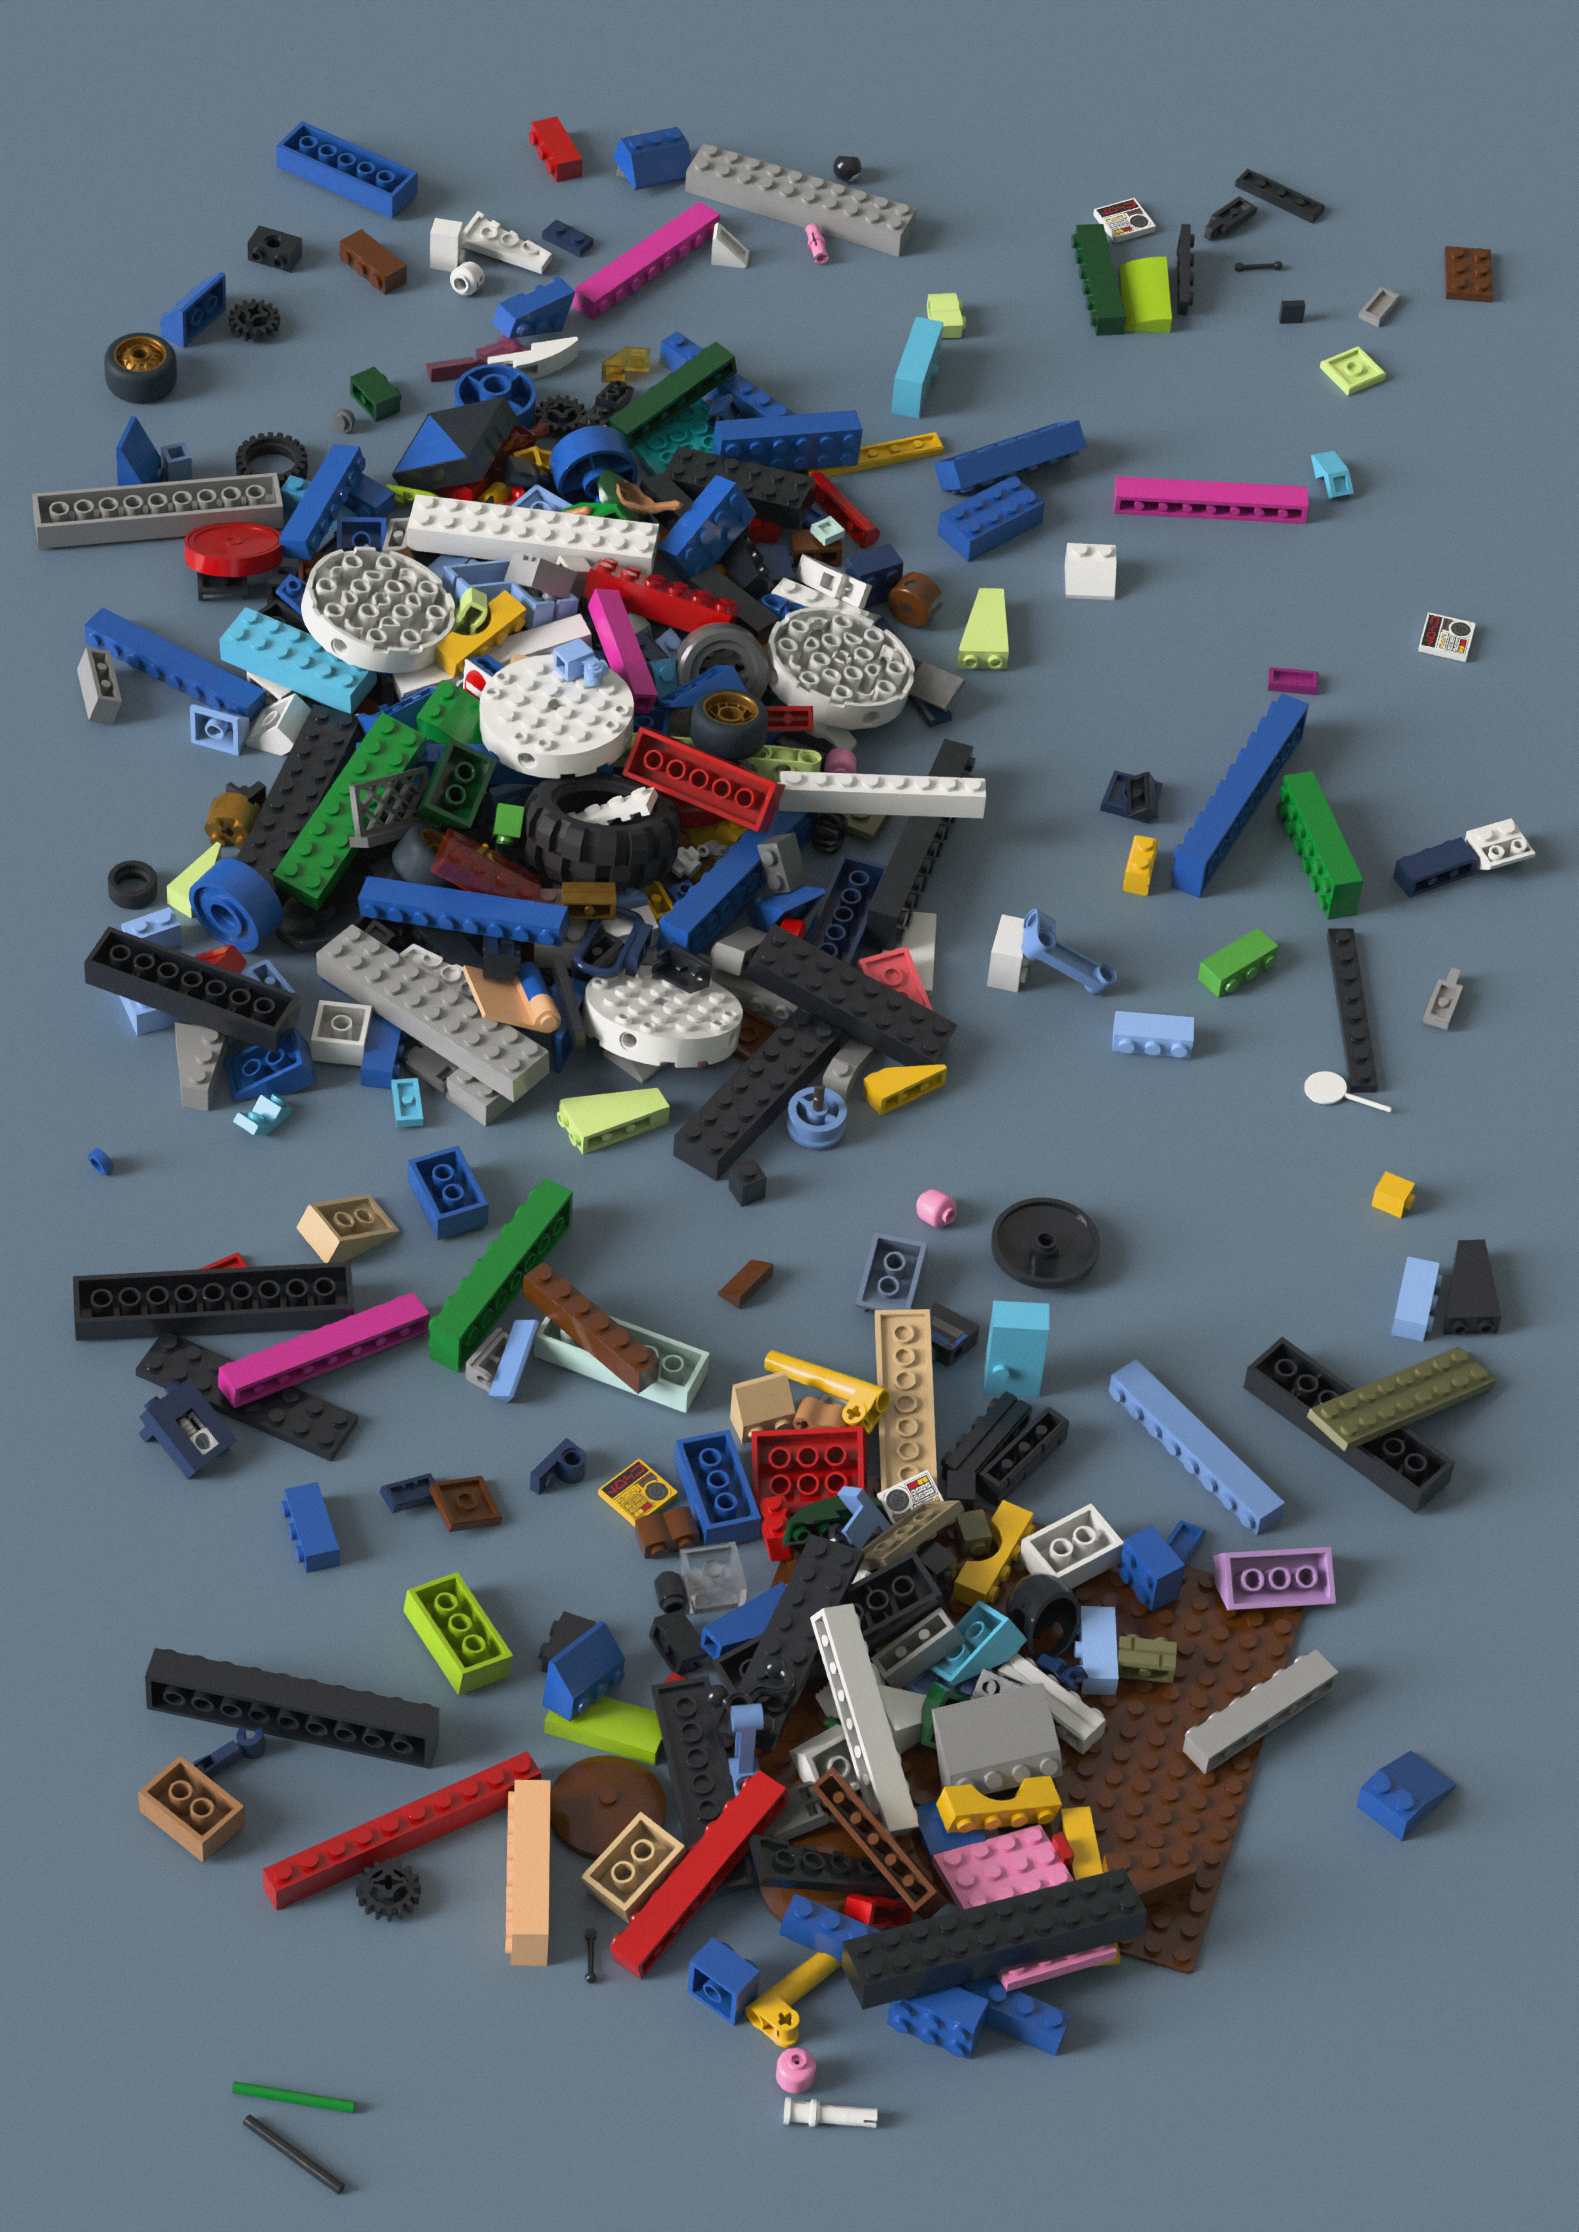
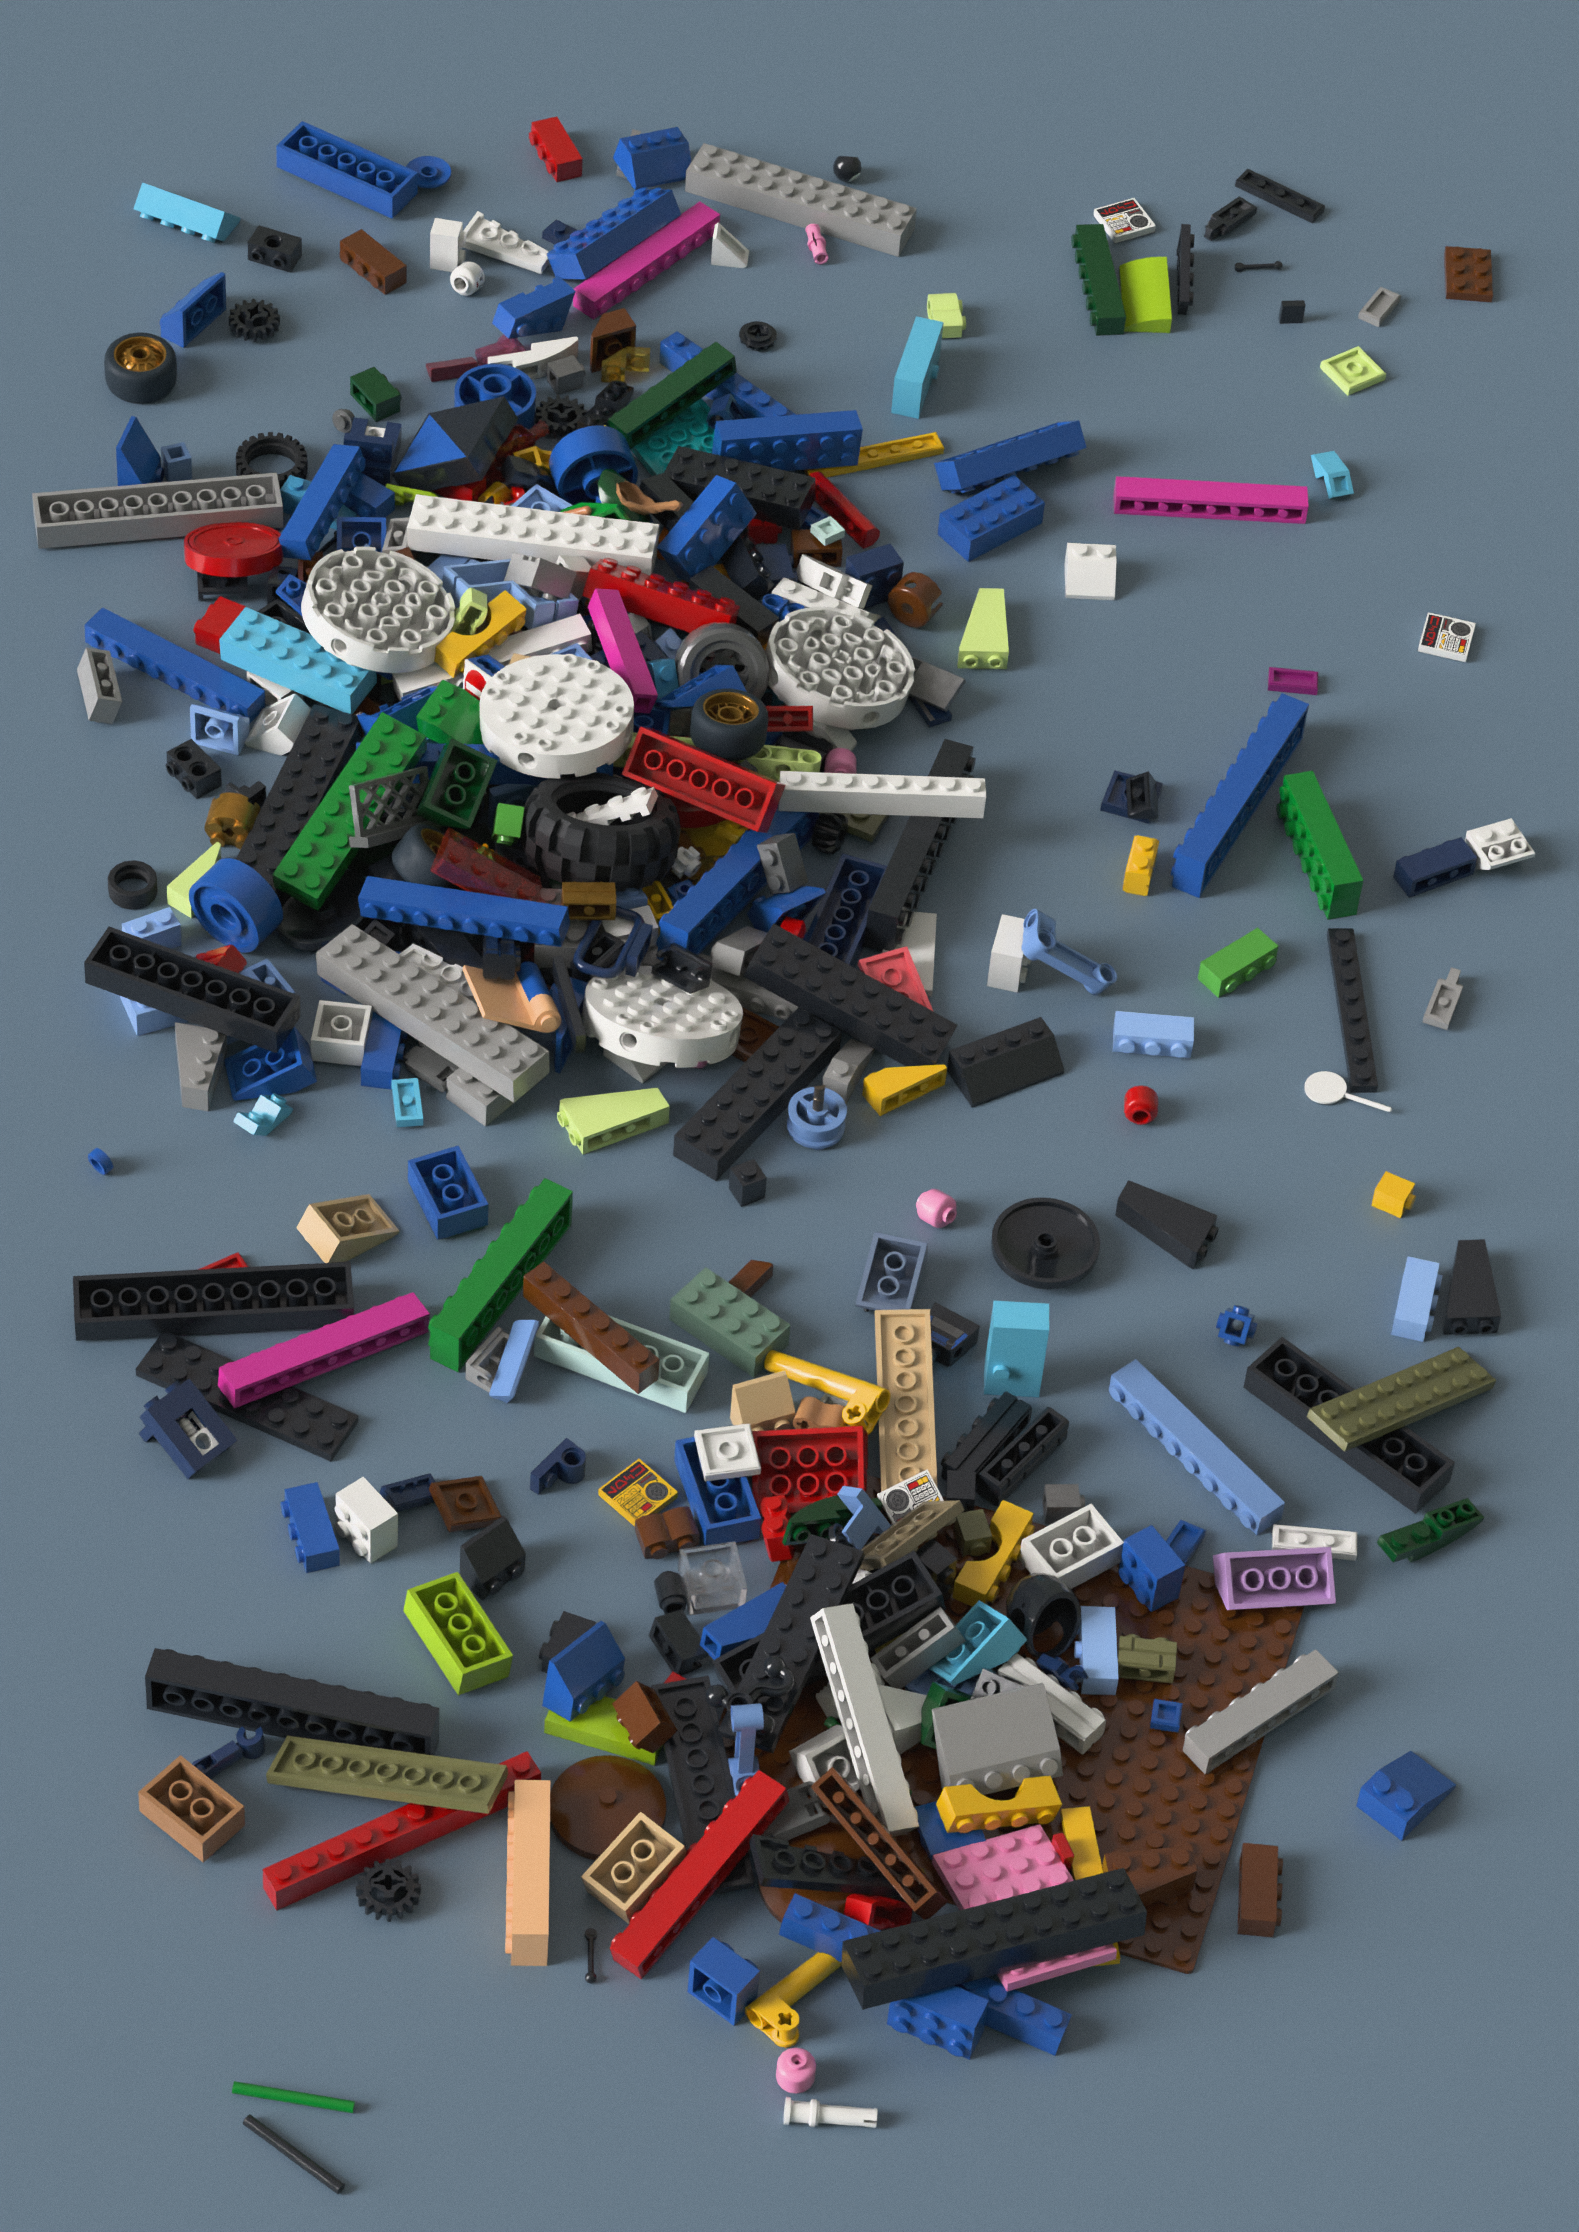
light blue brick [554,638,609,687] -> none
white arm [697,840,729,860] -> none
none -> medium azure slope [134,183,241,243]
none -> black brick [166,739,222,799]
none -> red brick [193,596,246,654]
none -> olive plate [266,1736,508,1814]
none -> white brick [335,1477,398,1564]
none -> dark blue brick [344,418,402,487]
none -> blue dish [406,156,451,188]
none -> black slope [460,1515,526,1600]
none -> blue brick [547,187,681,279]
none -> flat silver brick [547,355,586,395]
none -> reddish brown slope [590,308,636,373]
none -> reddish brown brick [612,1681,678,1753]
none -> sand green brick [669,1267,791,1378]
none -> white tile [694,1423,761,1482]
none -> black gear [739,321,777,351]
none -> black slope [947,1017,1064,1108]
none -> flat silver brick [1042,1484,1085,1524]
none -> black slope [1115,1180,1219,1269]
none -> red head [1124,1085,1159,1125]
none -> blue tile [1150,1699,1183,1733]
none -> blue brick [1216,1305,1258,1346]
none -> reddish brown brick [1237,1843,1283,1938]
none -> white tile [1272,1524,1357,1561]
none -> dark green slope [1377,1498,1485,1563]

